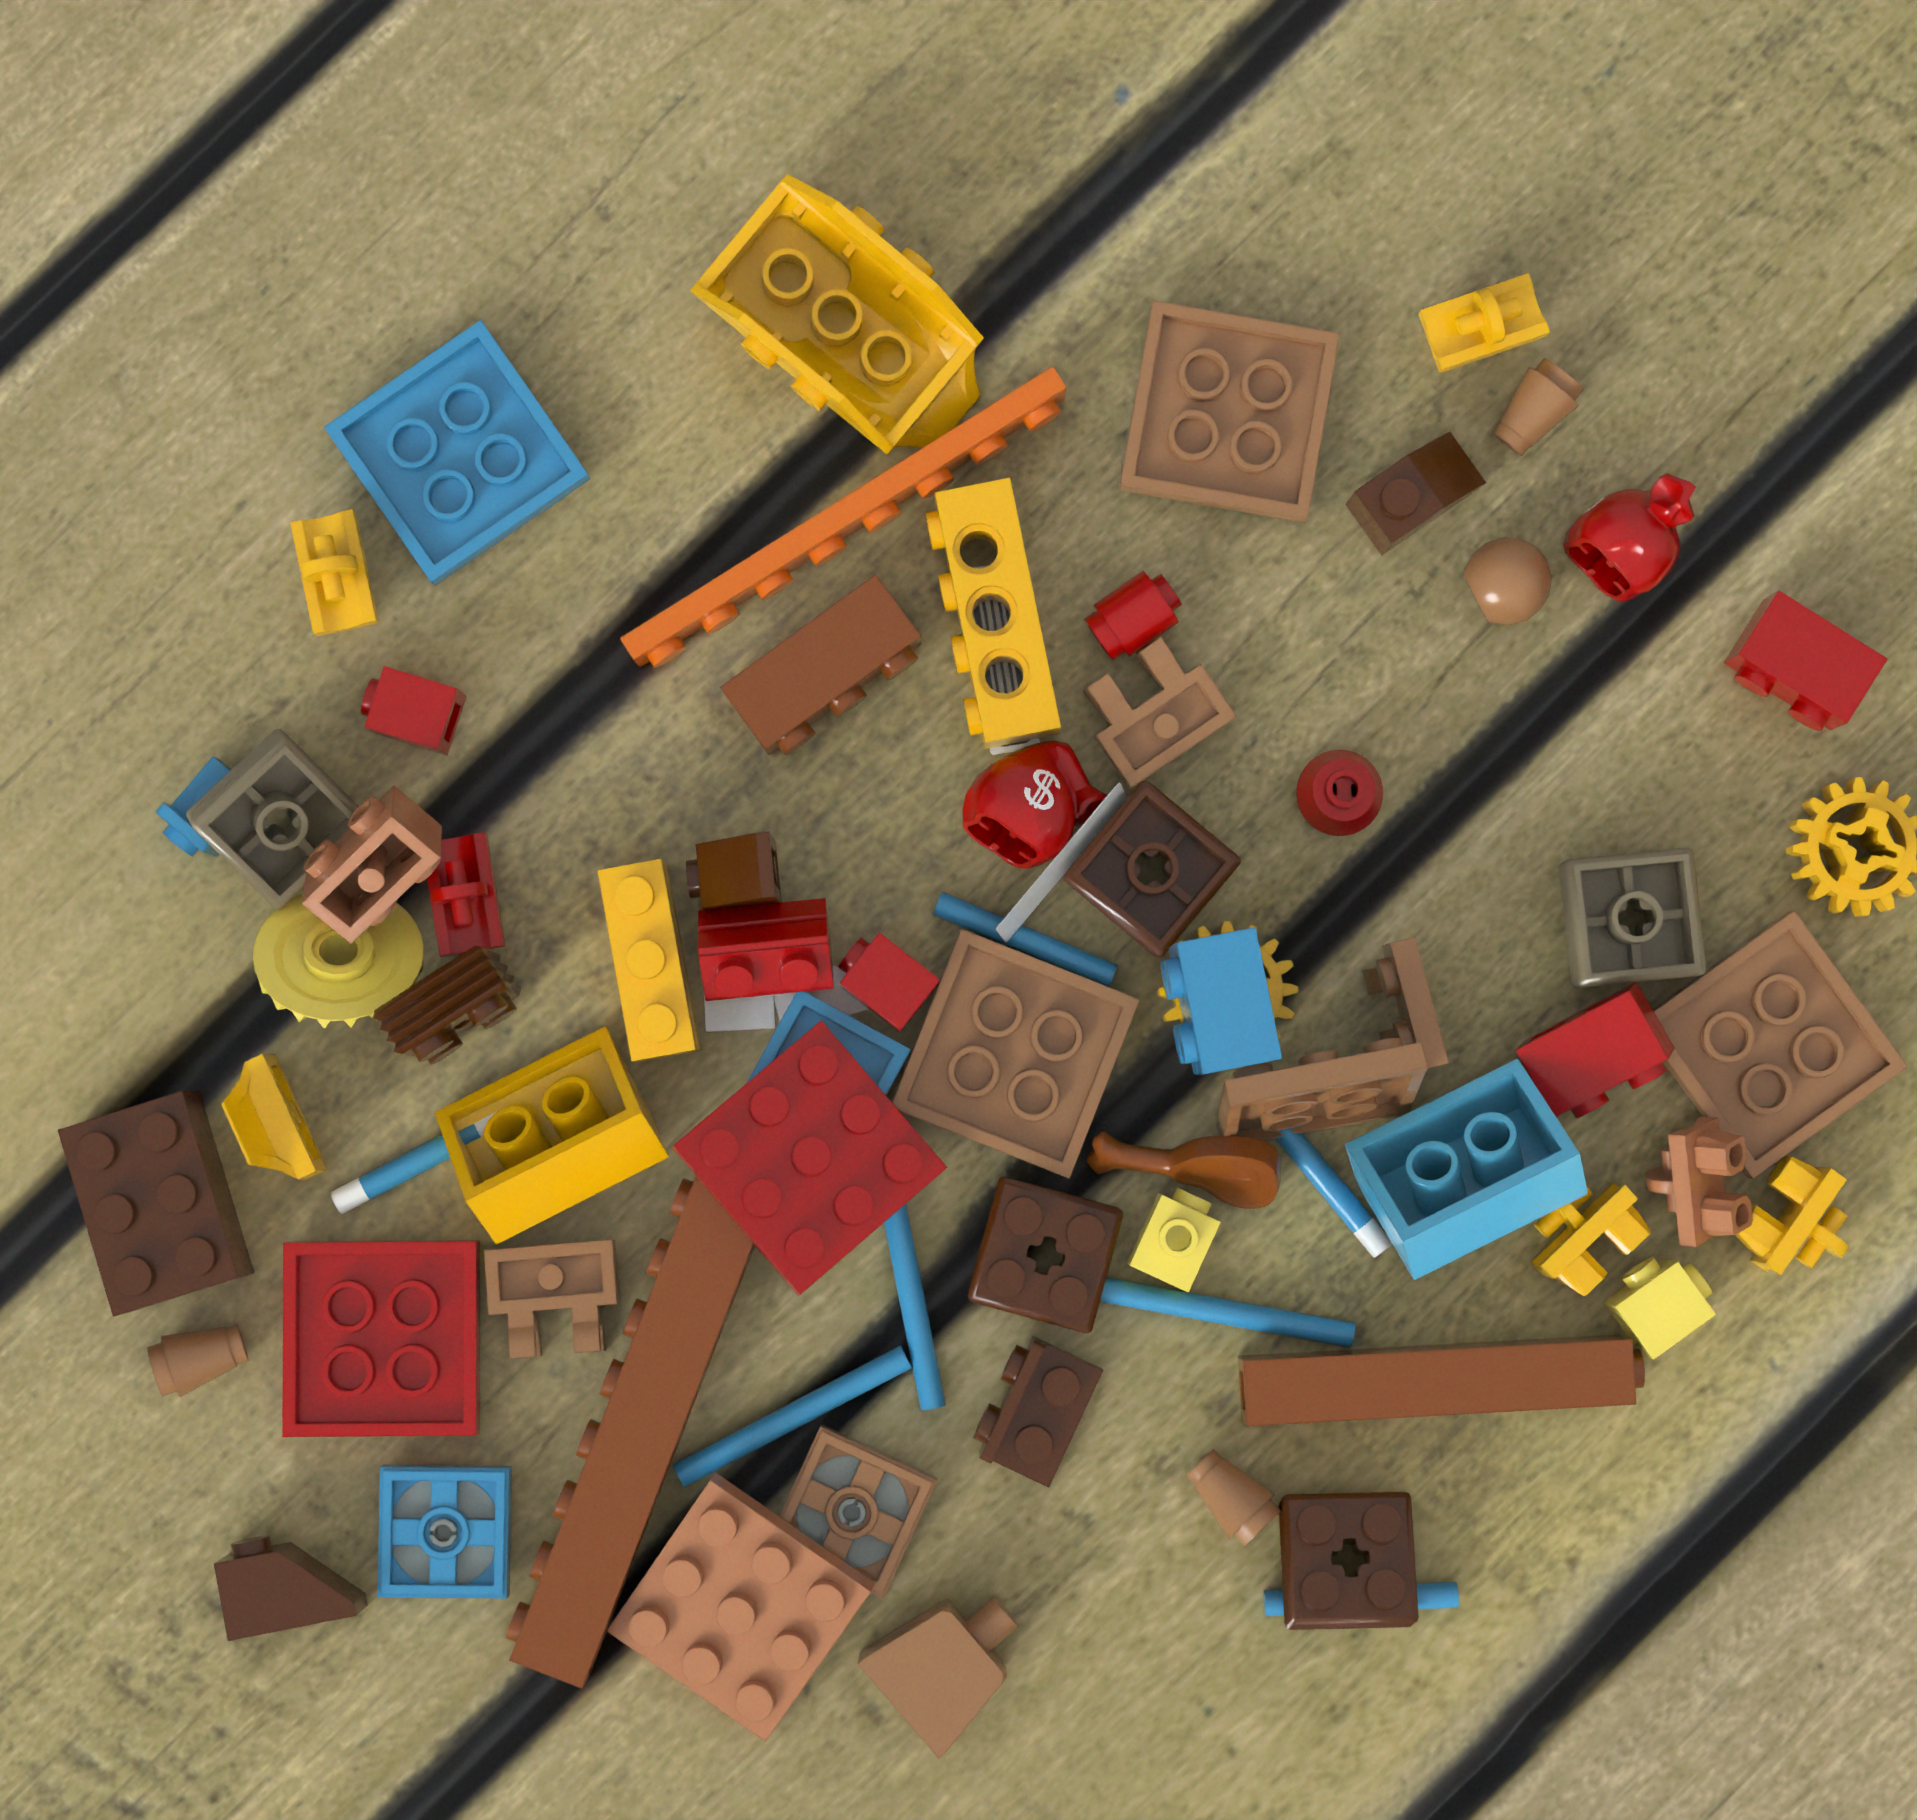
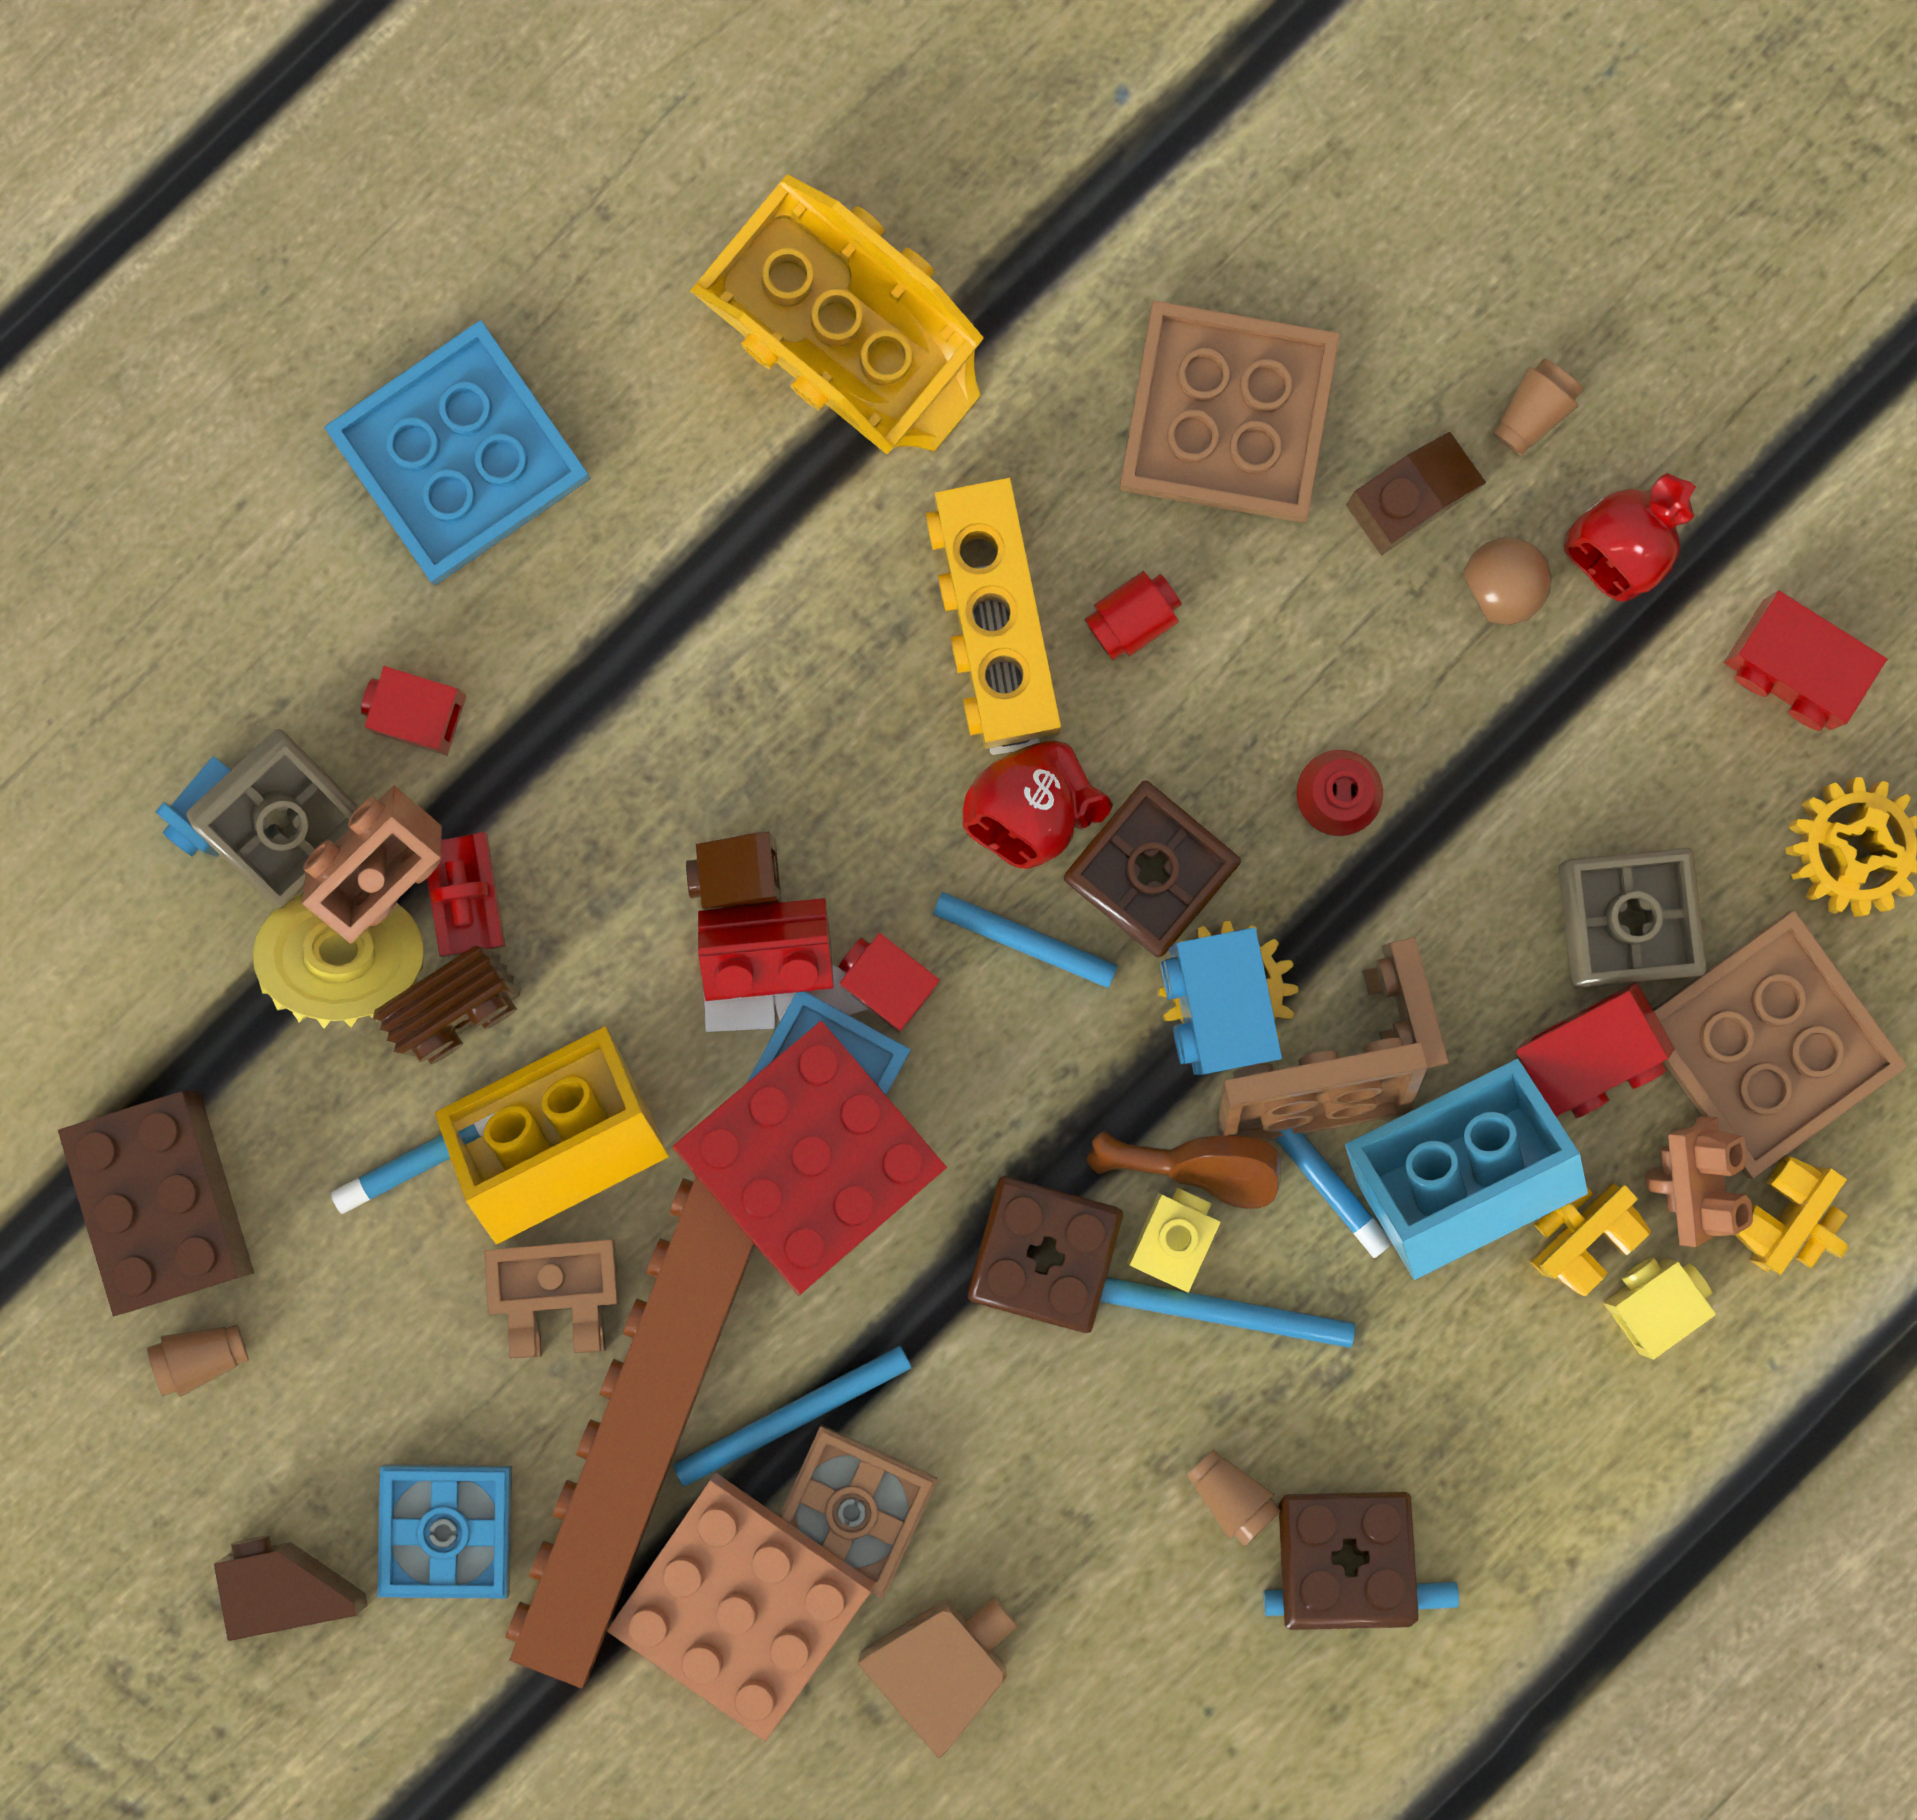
yellow slope [221,1054,328,1180] -> none
red plate [282,1240,480,1437] -> none
yellow hips [290,509,379,636] -> none
yellow brick [597,859,701,1062] -> none
orange plate [620,366,1067,668] -> none
dark orange brick [720,574,922,755] -> none
dark azure bar [884,1204,946,1410] -> none
medium nougat plate [892,929,1140,1179] -> none
reddish brown bracket [973,1336,1103,1488] -> none
white sticker [996,782,1128,943] -> none
medium nougat plate [1083,637,1237,789] -> none
dark orange brick [1238,1334,1645,1426] -> none
yellow hips [1418,273,1550,373] -> none

